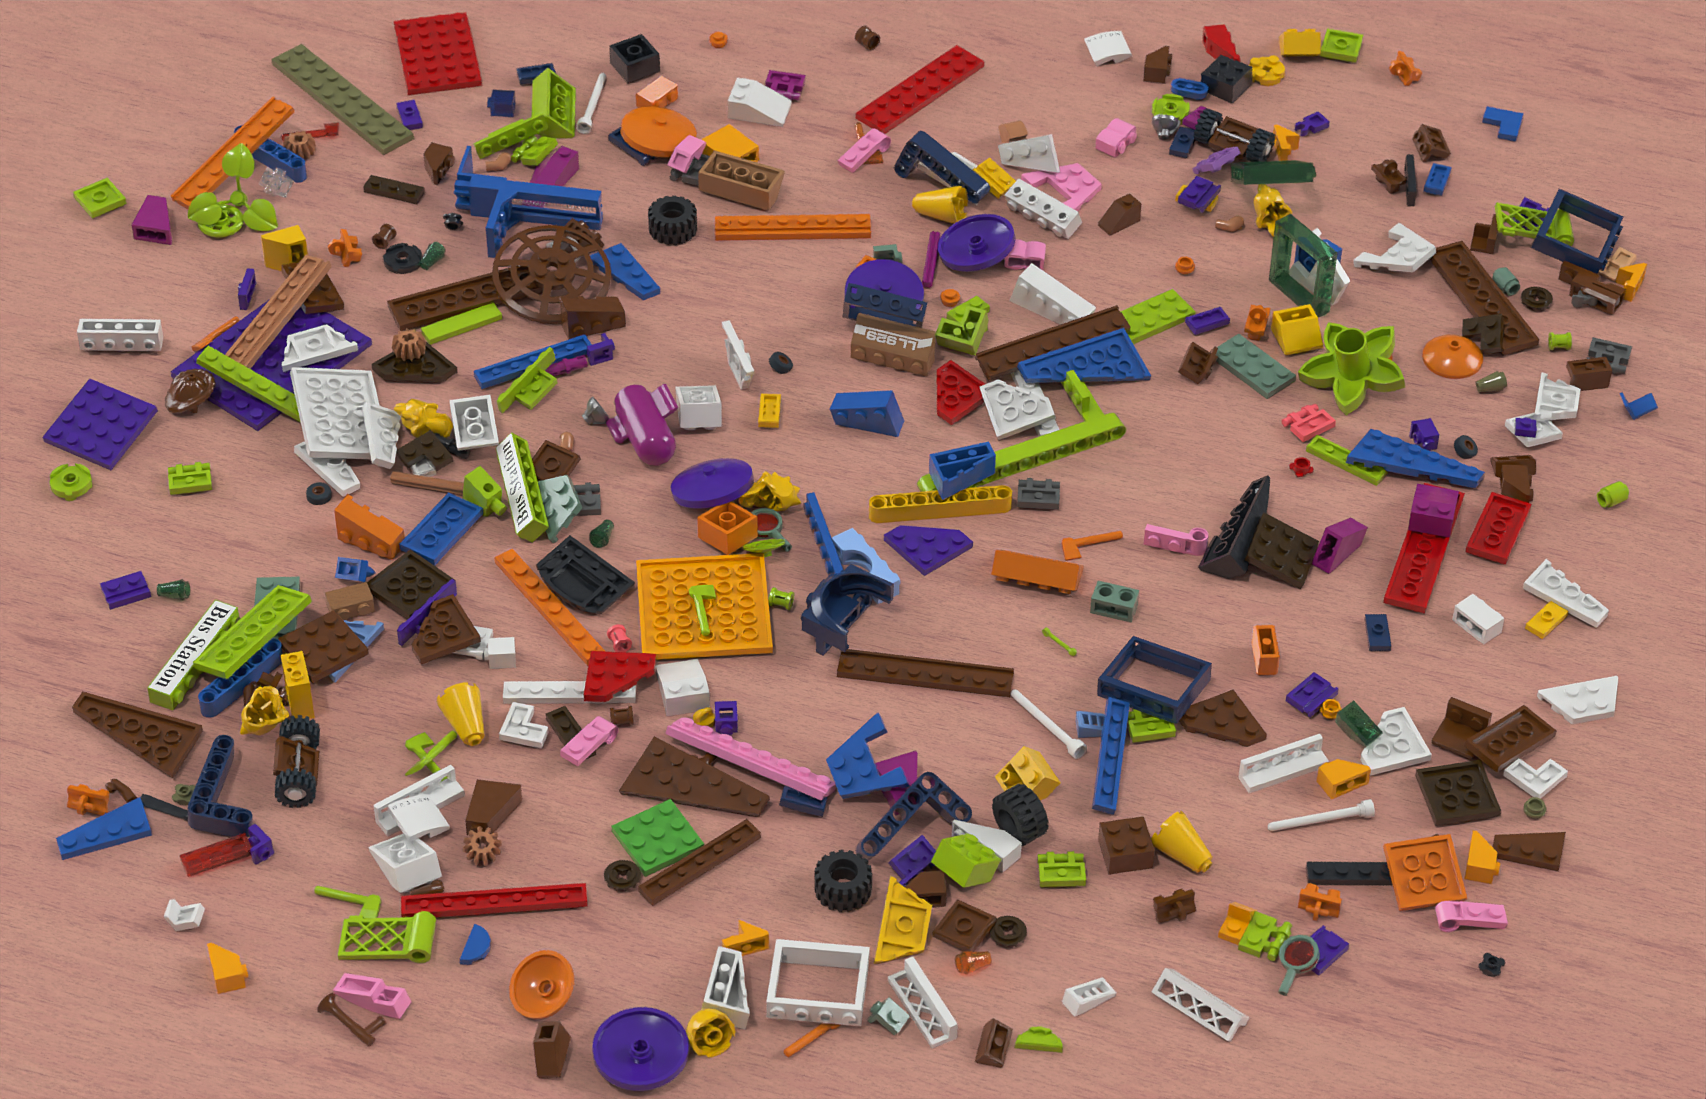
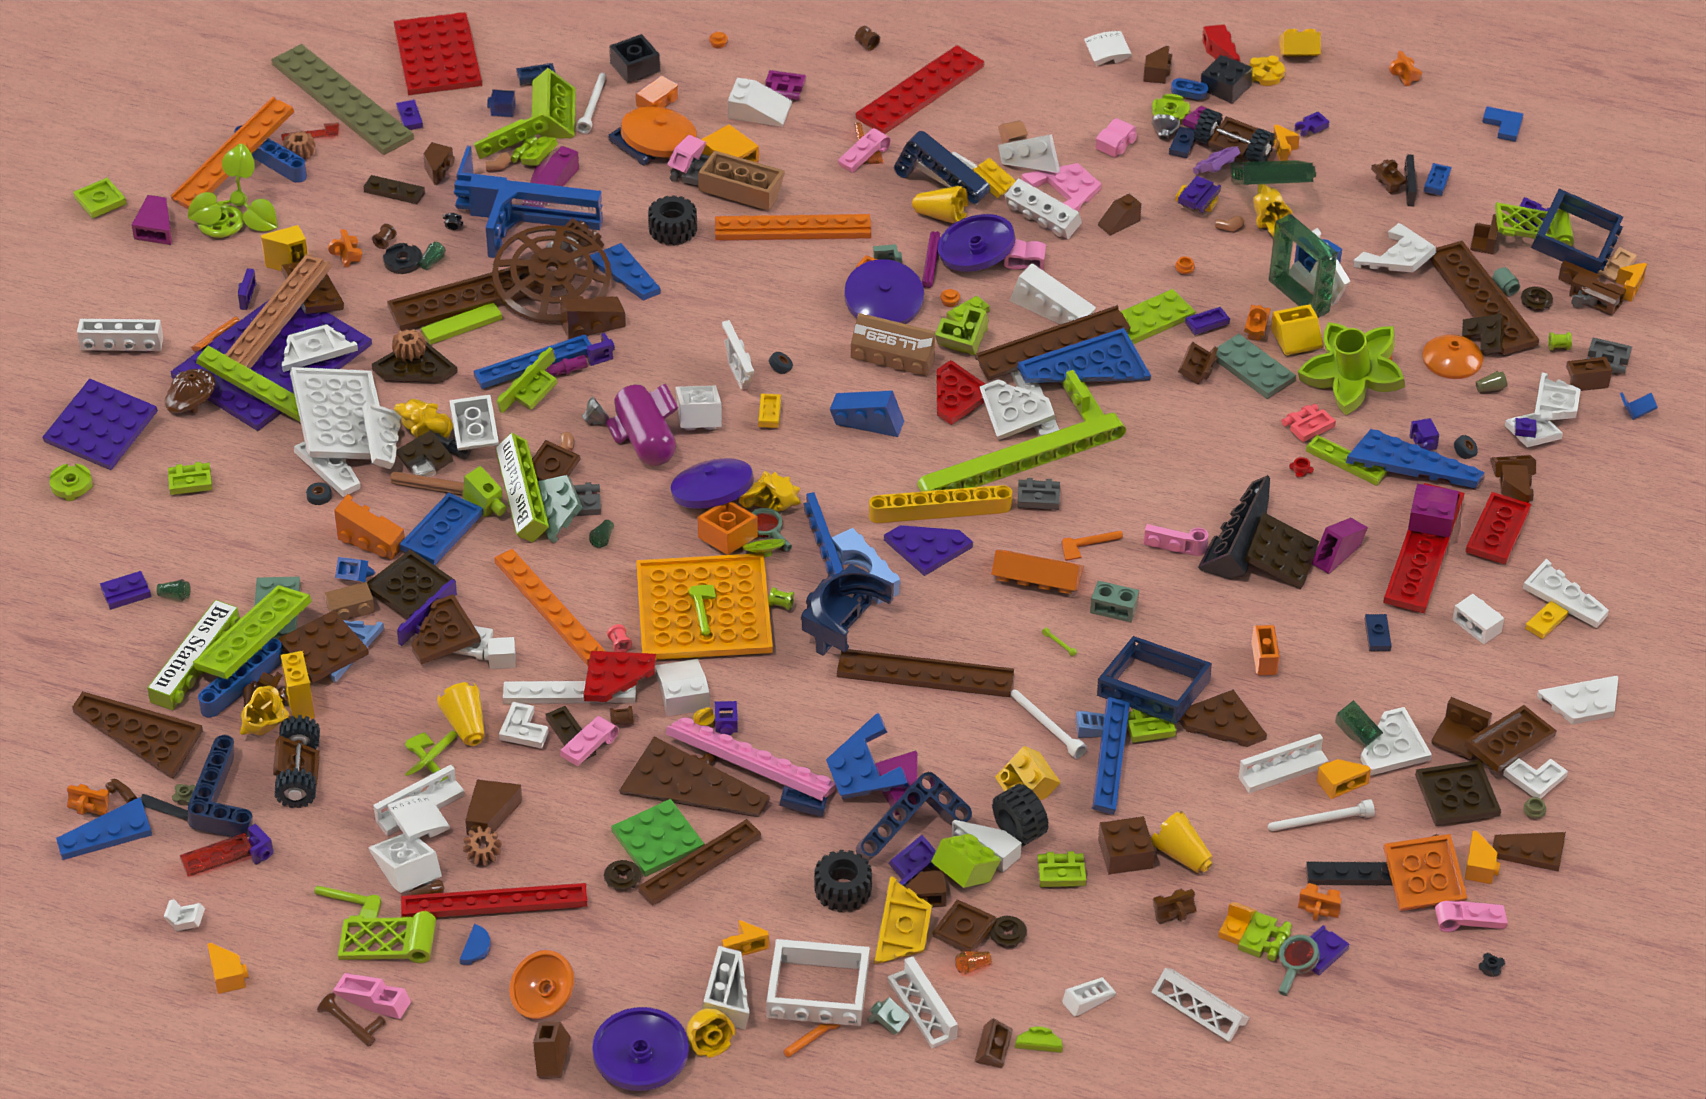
clear brick [259,167,294,198] -> none
black slope [536,535,635,614] -> none
dark blue window [842,283,928,328] -> none
blue wedge [929,441,996,500] -> none
dark purple plate [1285,672,1339,718] -> none
lime plate [1320,28,1363,63] -> none
light orange plate [1320,699,1342,719] -> none
reddish brown bracket [1412,124,1451,162] -> none
lime brick [1597,481,1629,507] -> none

